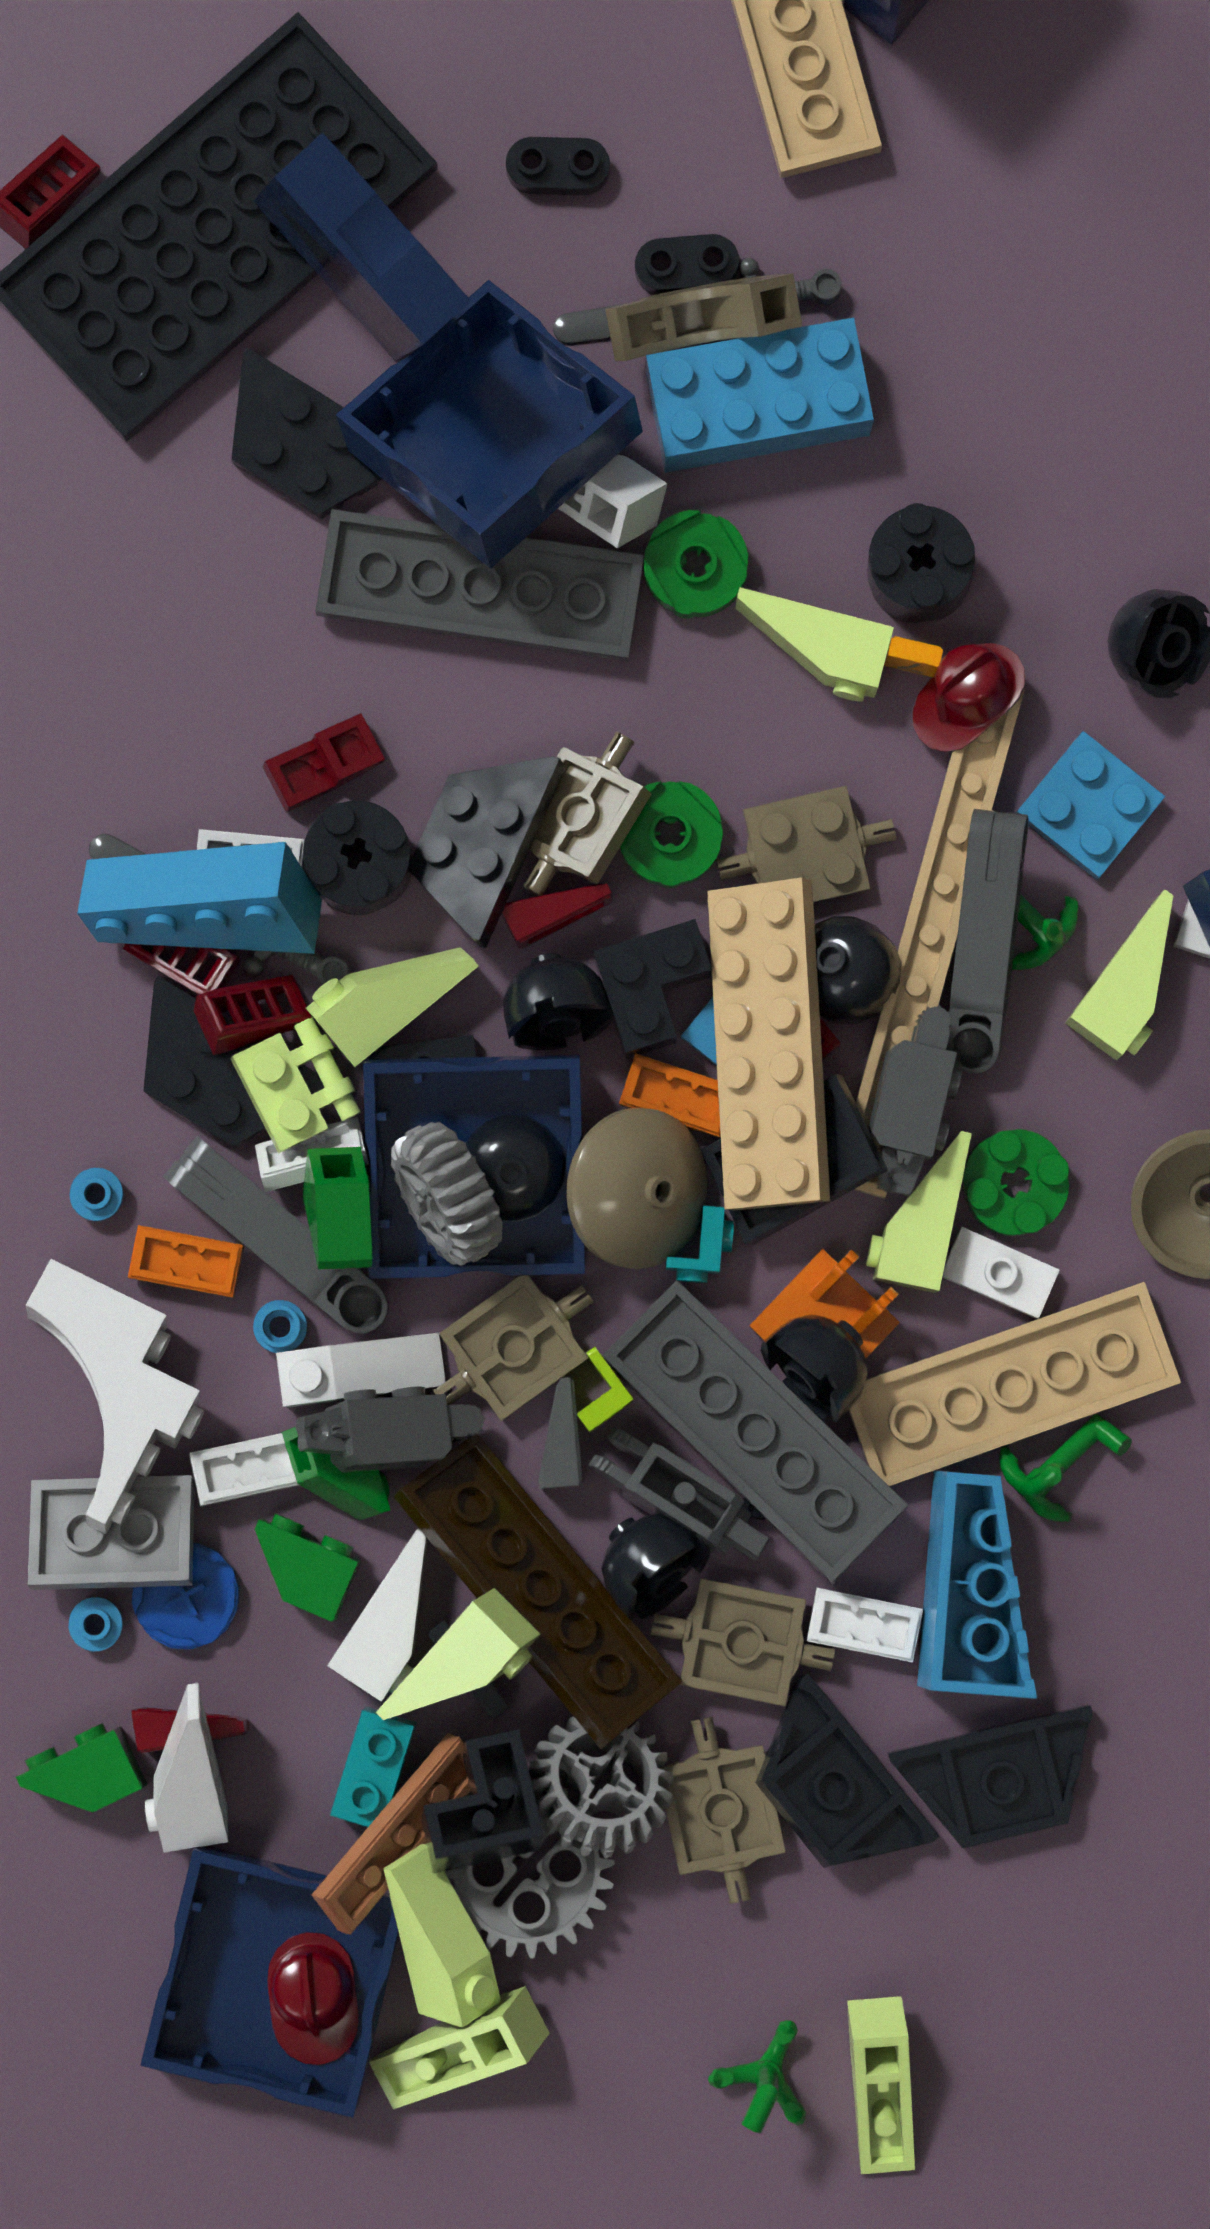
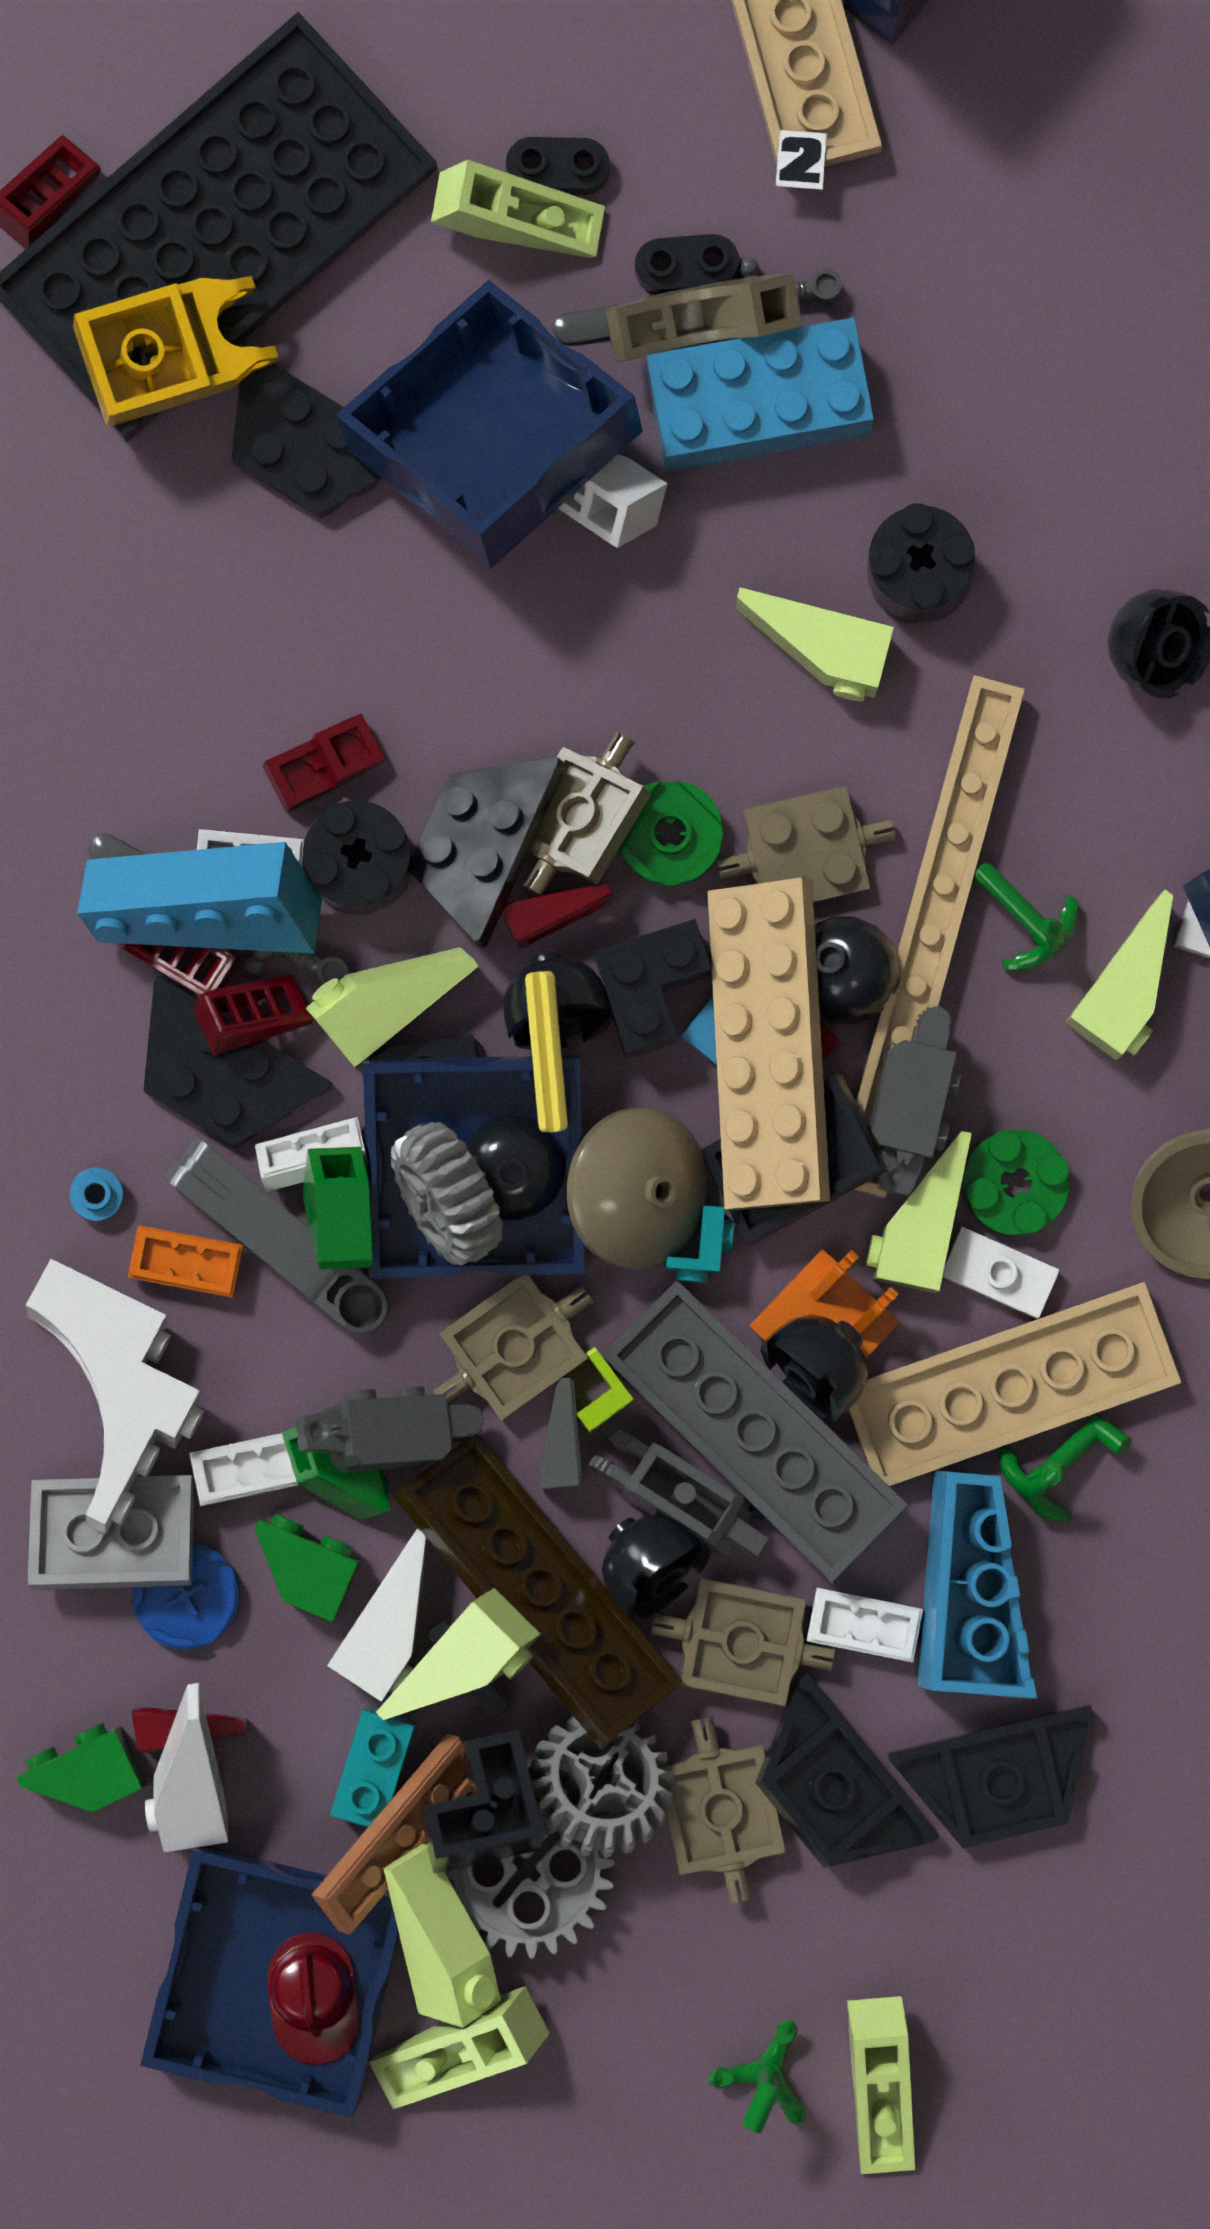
dark azure plate [68,1597,123,1651] -> none
yellowish green plate [231,1017,361,1154] -> none
dark blue tile [253,133,471,360] -> none
dark azure plate [253,1300,307,1353] -> none
white slope [276,1333,446,1408] -> none
dark grey plate [315,509,644,662] -> none
orange plate [619,1053,721,1138] -> none
green plate [644,510,748,619] -> none
light orange tile [884,636,943,677] -> none
dark red piece [913,643,1025,752] -> none
dark grey piece [946,809,1029,1074] -> none
dark azure plate [1016,731,1165,880] -> none
none -> yellow brick [73,276,279,427]
none -> yellowish green slope [431,159,605,258]
none -> light yellow axle [525,971,568,1132]
none -> sticker [776,130,827,190]

